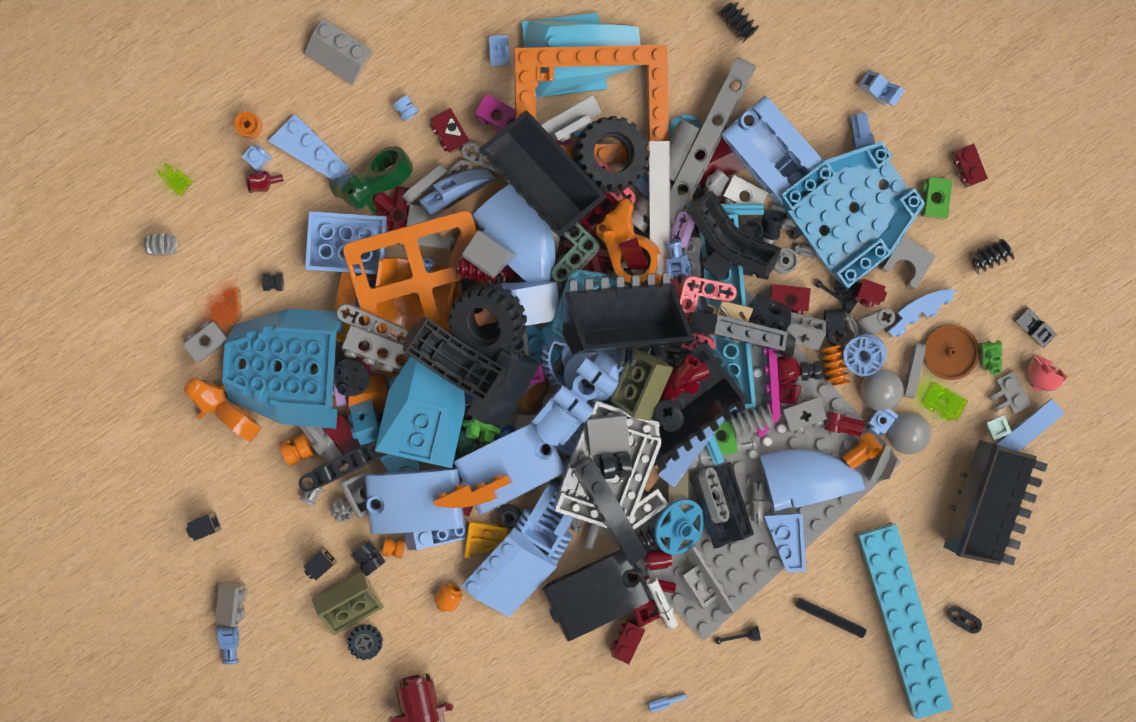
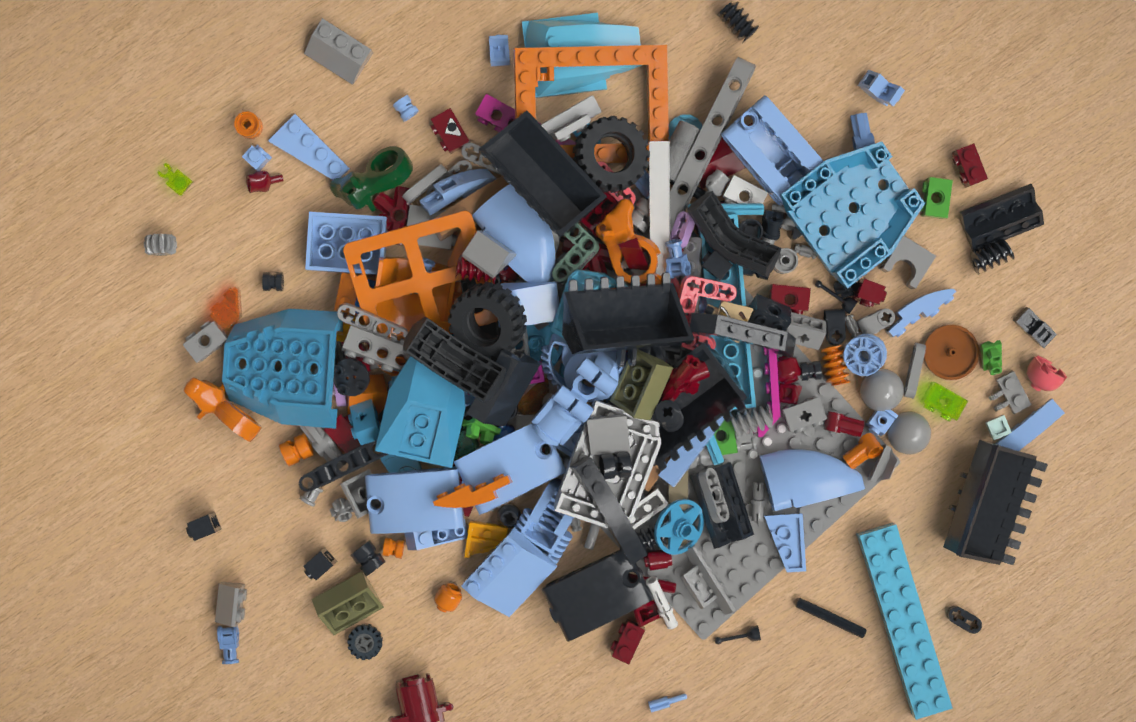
none -> black slope [960,184,1044,252]

